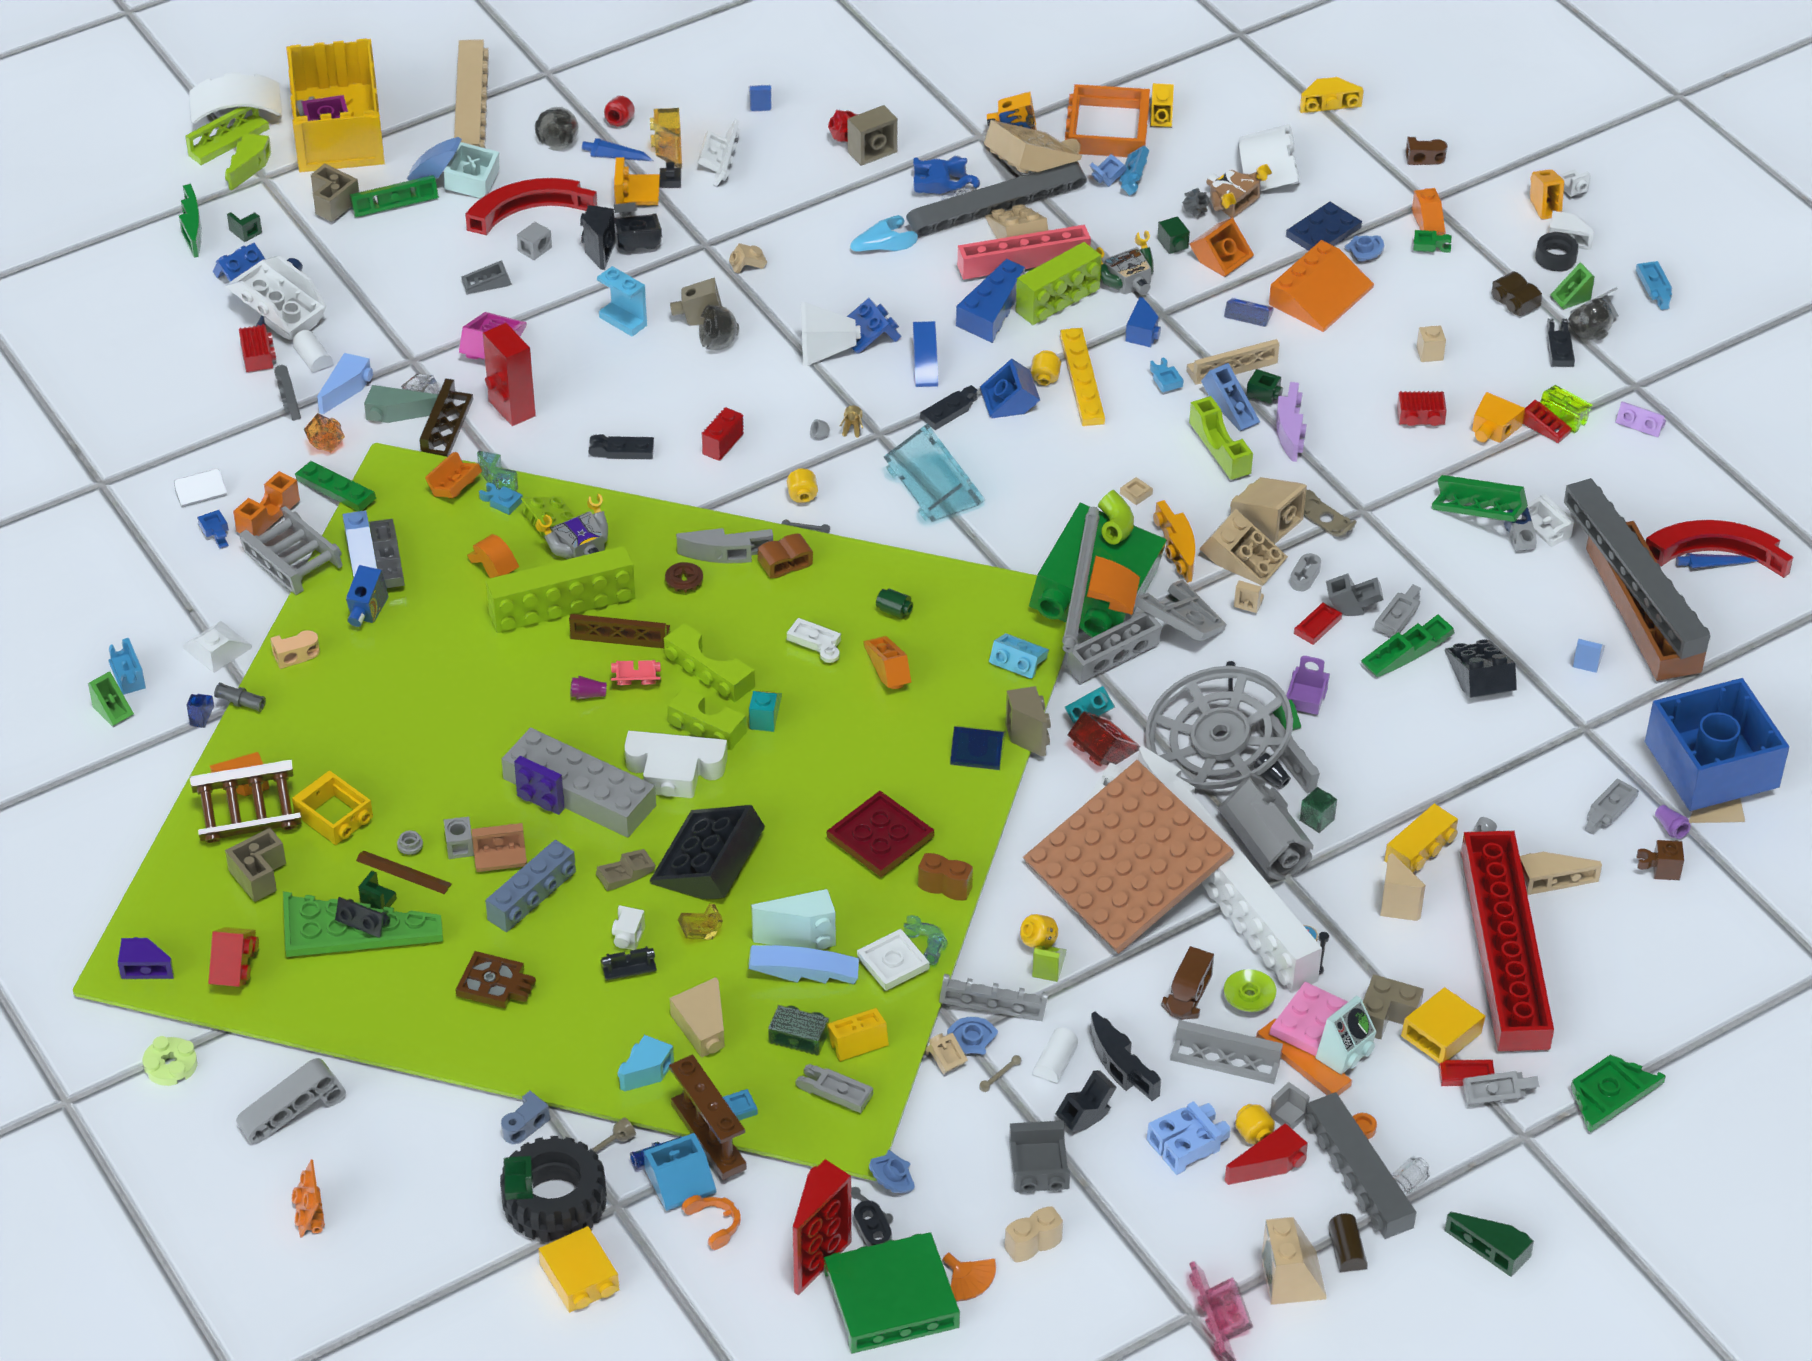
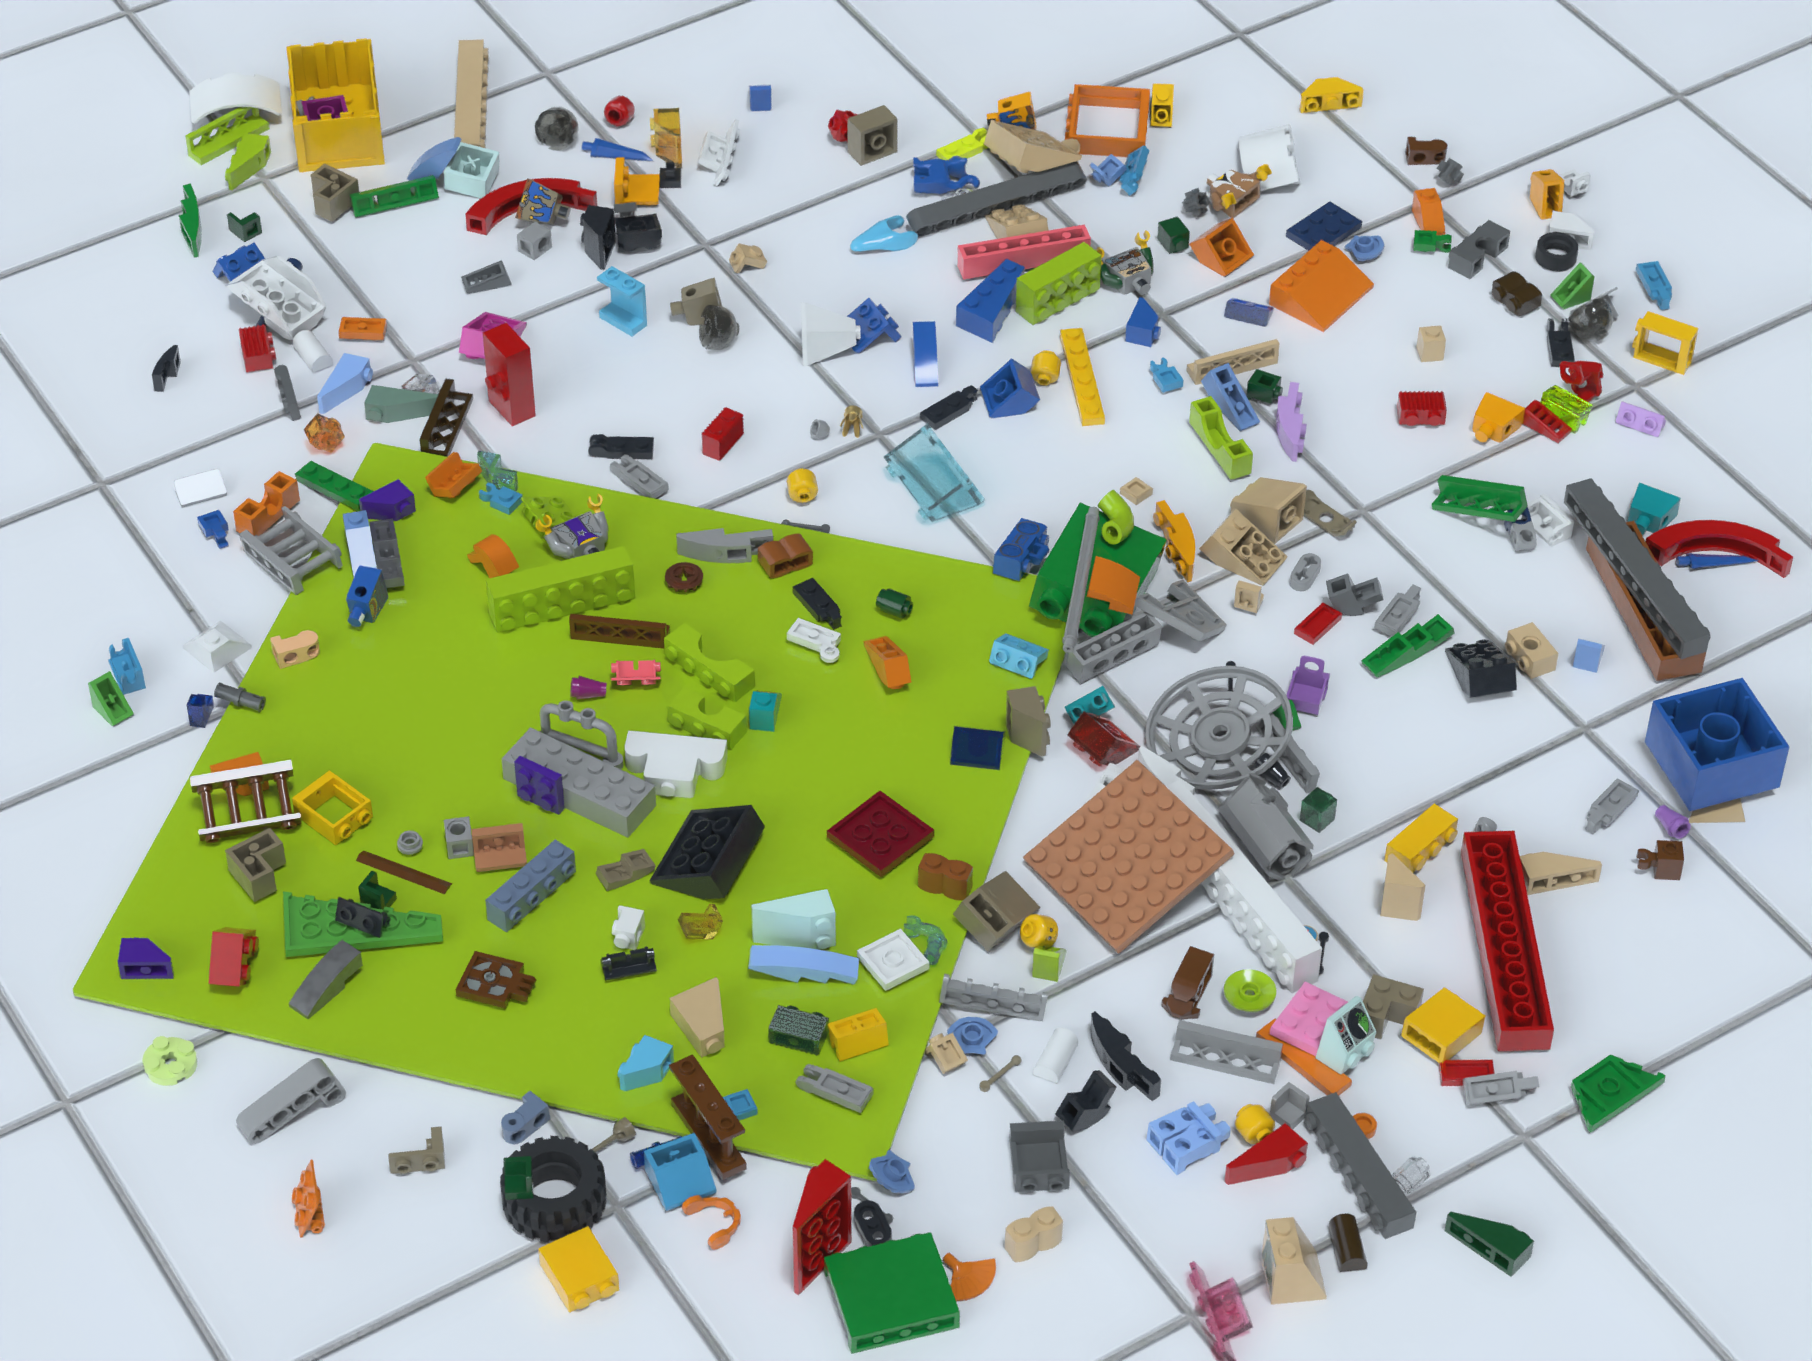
none -> black slope [152,345,181,392]
none -> flat silver slope [289,940,363,1019]
none -> orange plate [338,317,387,340]
none -> dark purple slope [359,479,416,521]
none -> dark tan bracket [388,1126,445,1174]
none -> torso [515,178,571,225]
none -> light grey bar [539,701,623,770]
none -> light grey hinge [610,454,669,498]
none -> black hinge [793,578,842,630]
none -> neon yellow hinge [936,128,988,160]
none -> dark tan slope [953,871,1041,952]
none -> blue piece [993,518,1049,581]
none -> dark grey gear [1436,158,1464,184]
none -> dark grey arch [1448,220,1510,279]
none -> tan brick [1505,622,1559,679]
none -> red piece [1559,361,1604,403]
none -> teal torso [1628,483,1681,535]
none -> yellow window [1632,311,1699,375]

